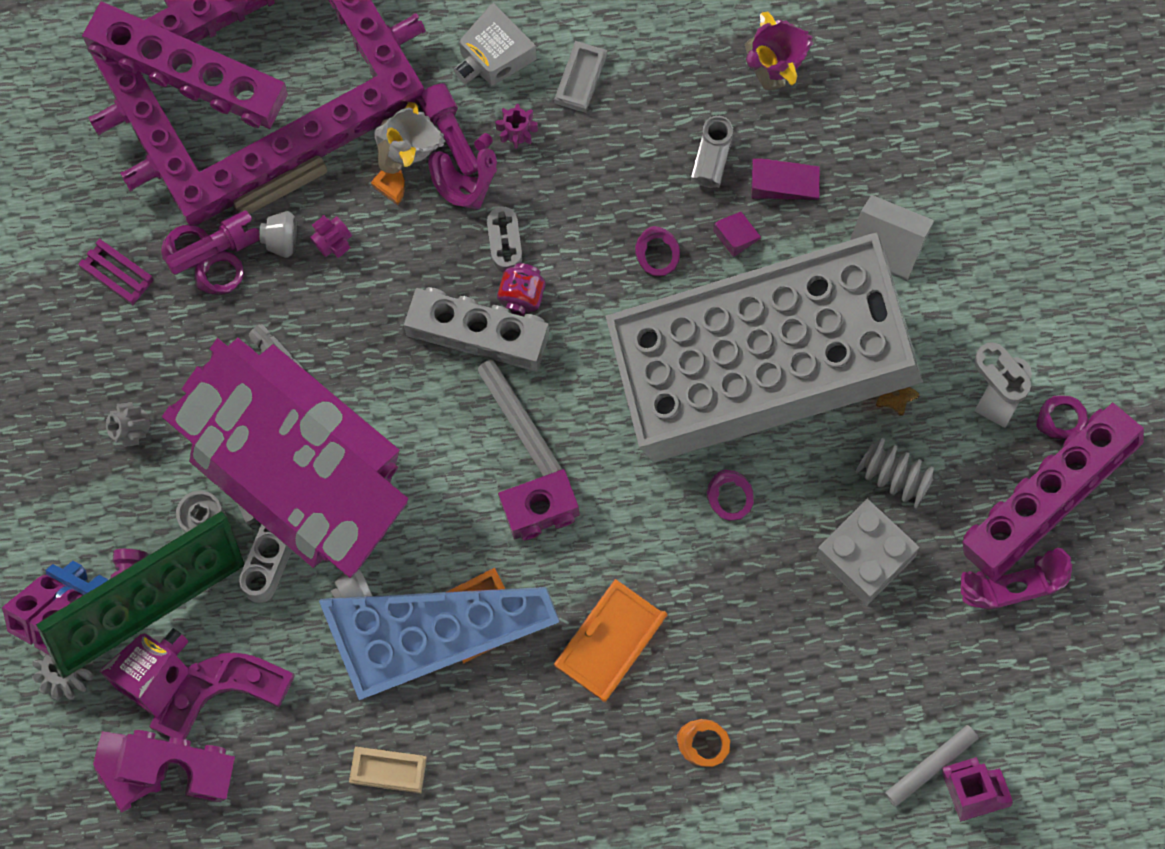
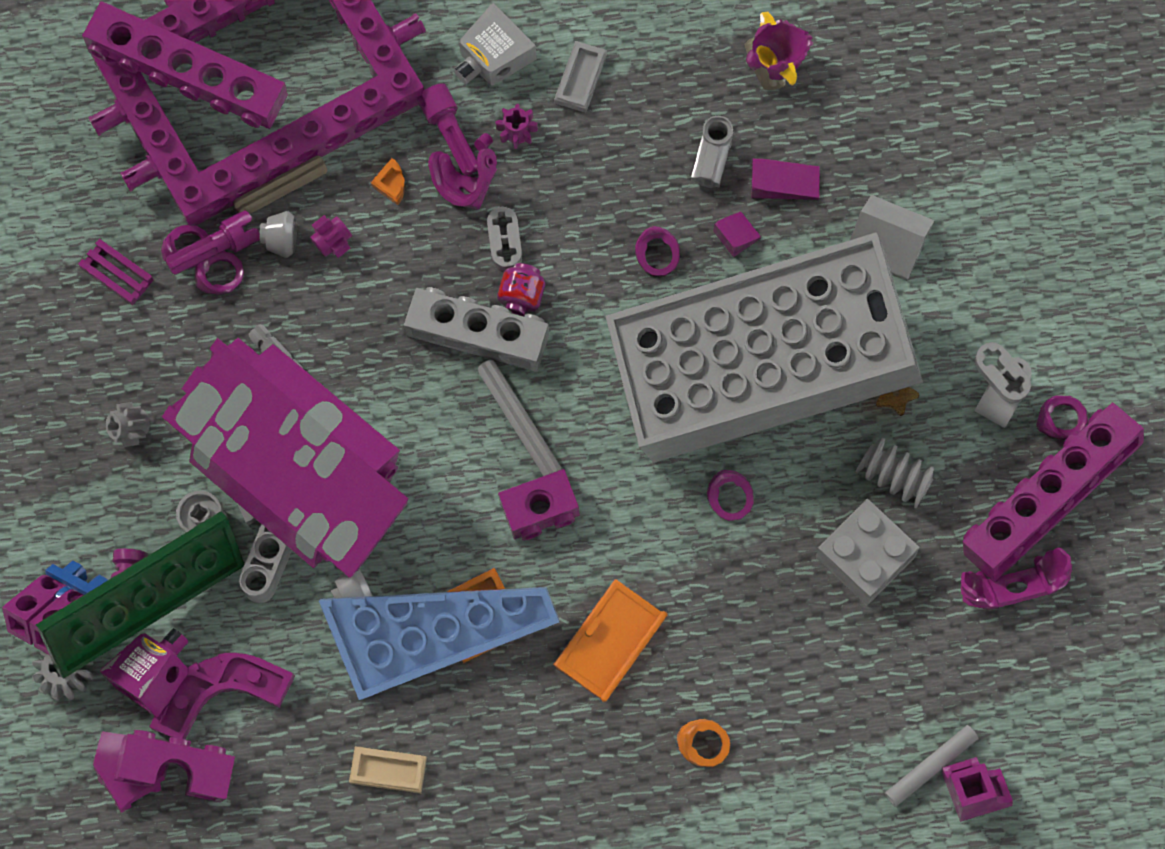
light grey hair [374,102,445,174] -> none

